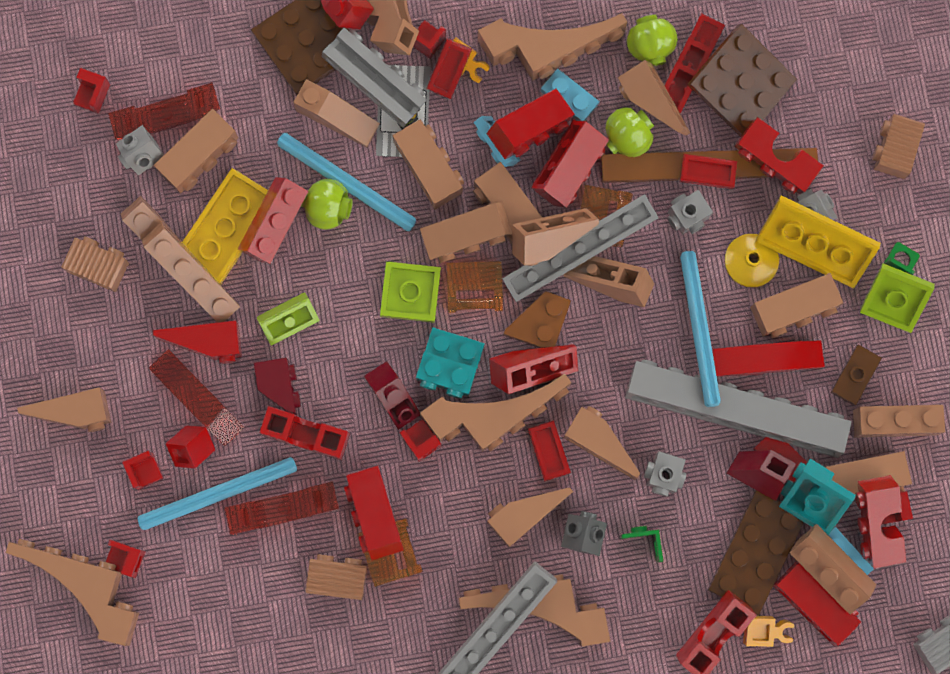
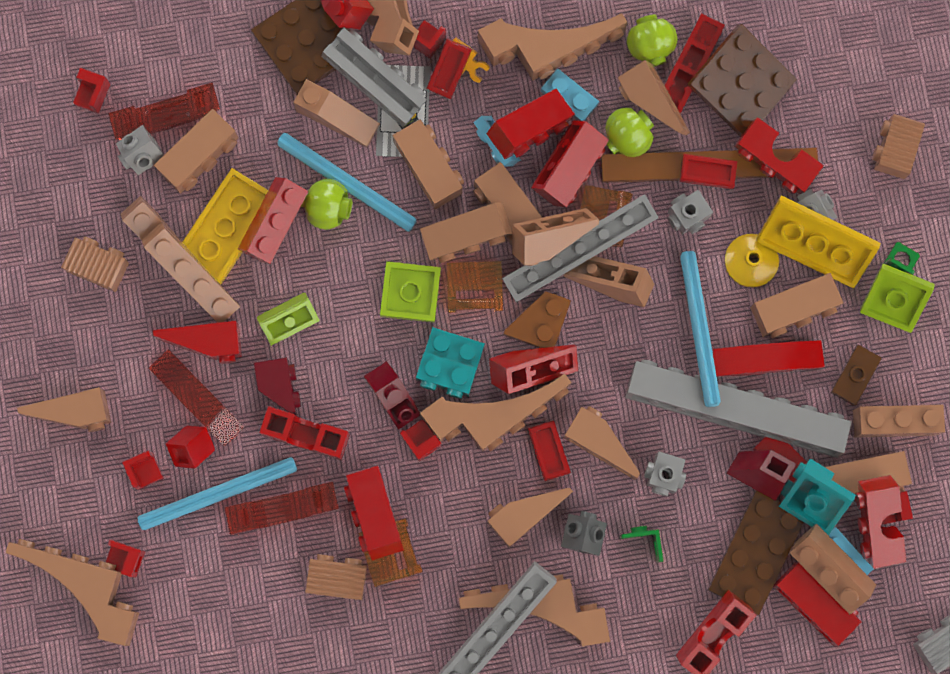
light orange plate [743,616,794,647] -> none

